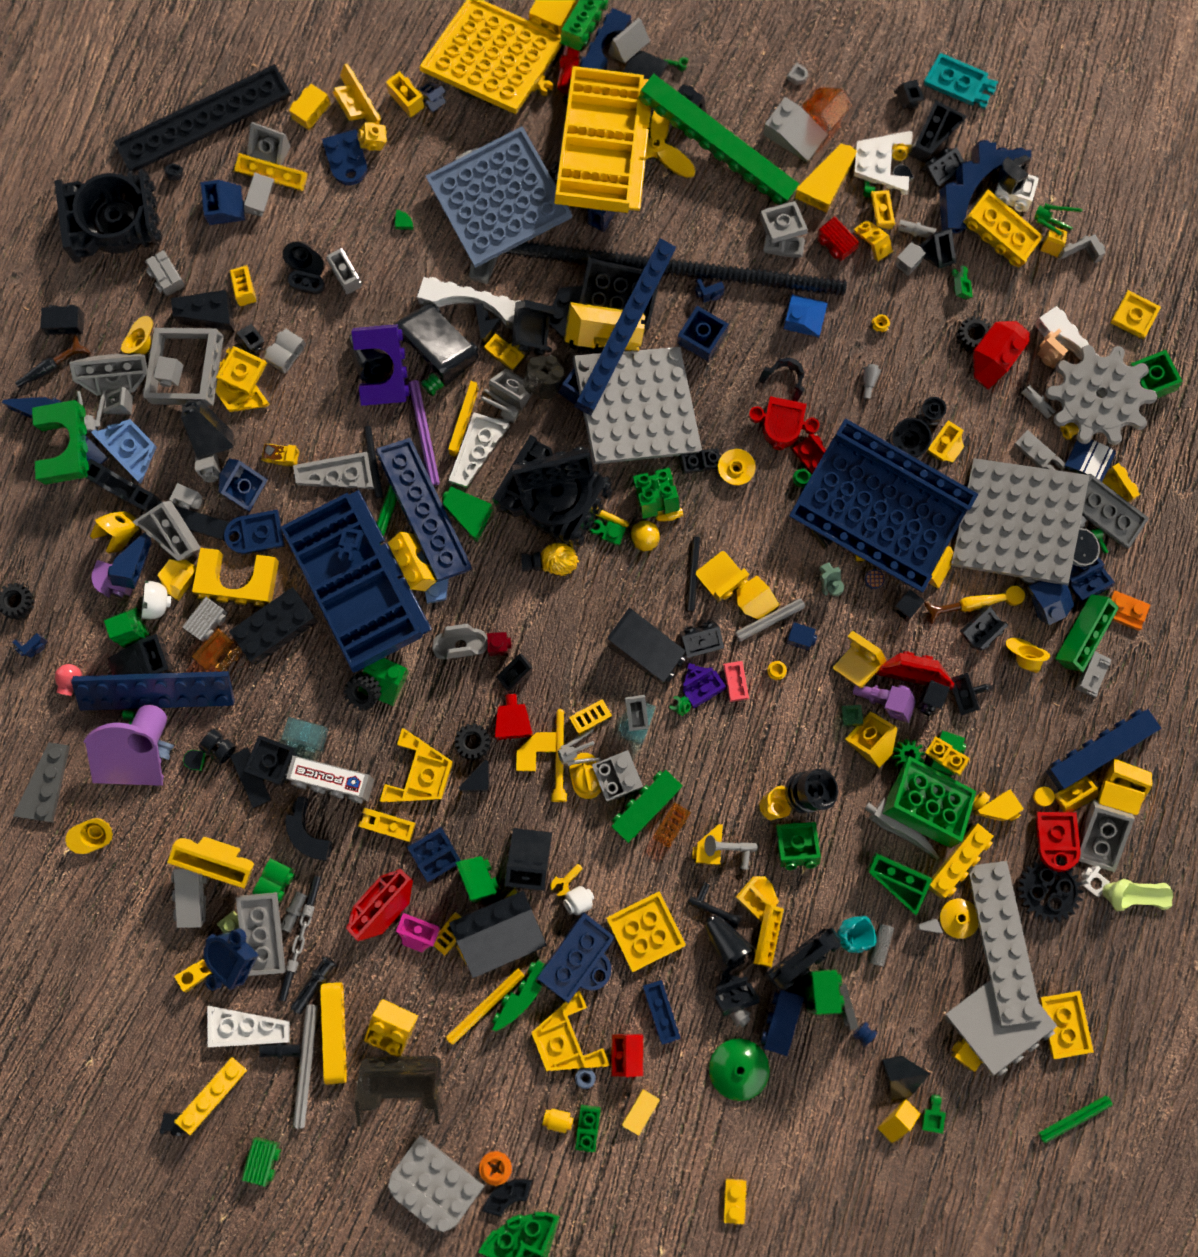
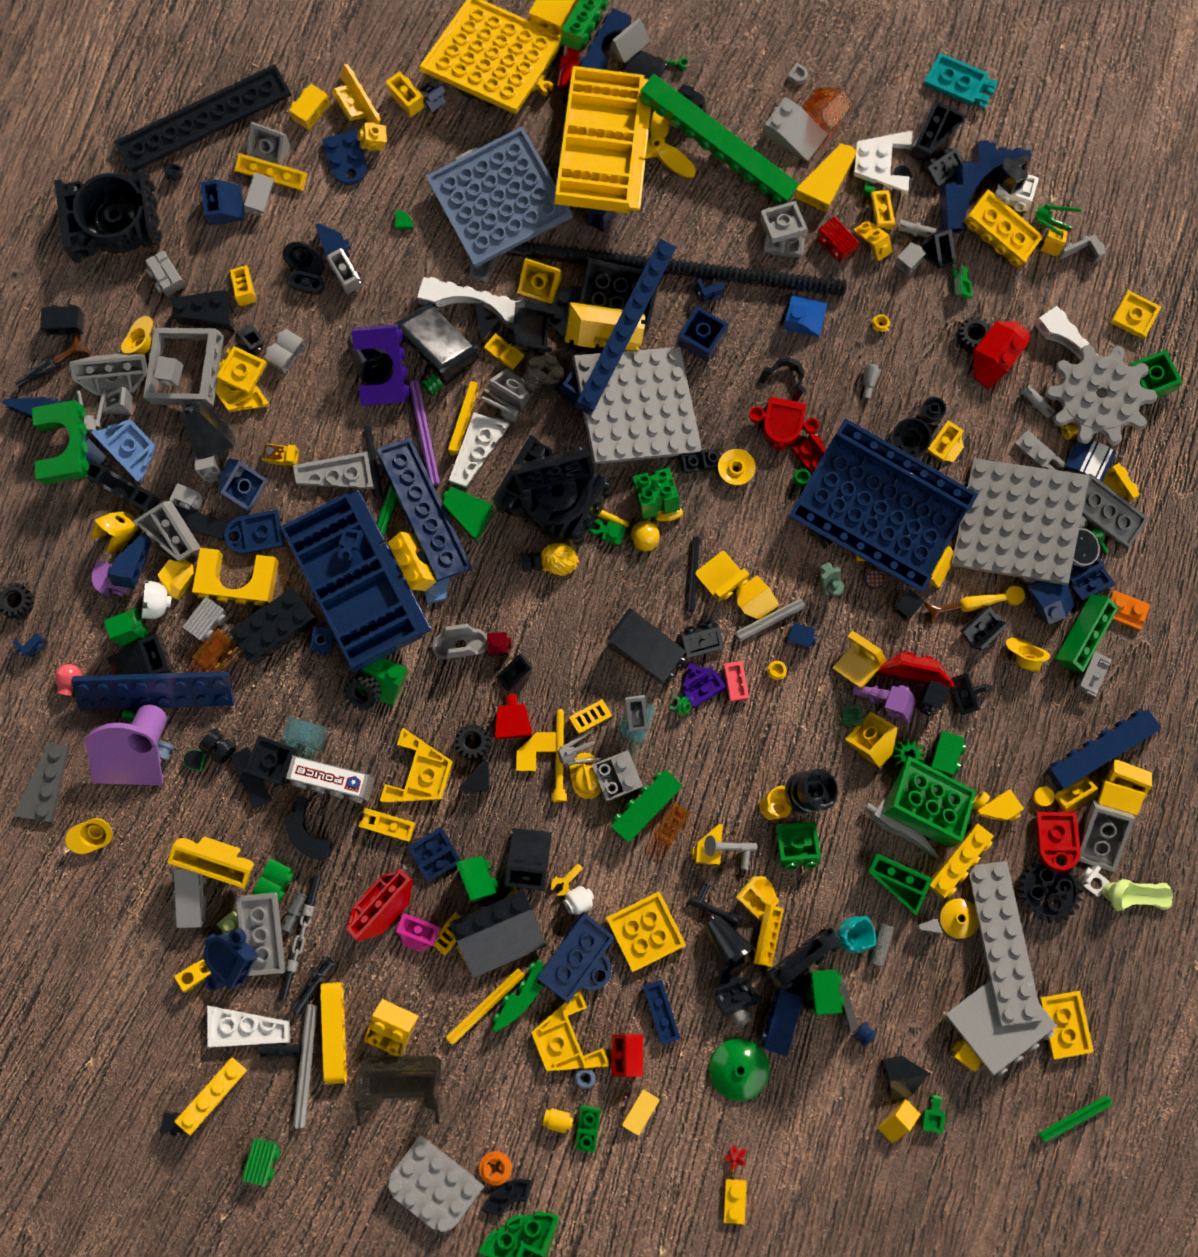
yellow plate [892,143,909,161] -> none
black brick [894,80,924,111] -> none
yellow slope [925,736,970,776] -> none
light nougat bracket [1037,329,1068,369] -> none
none -> dark blue brick [310,626,335,657]
none -> dark blue slope [315,223,351,258]
none -> yellow slope [517,258,561,304]
none -> red plant [724,1145,746,1171]

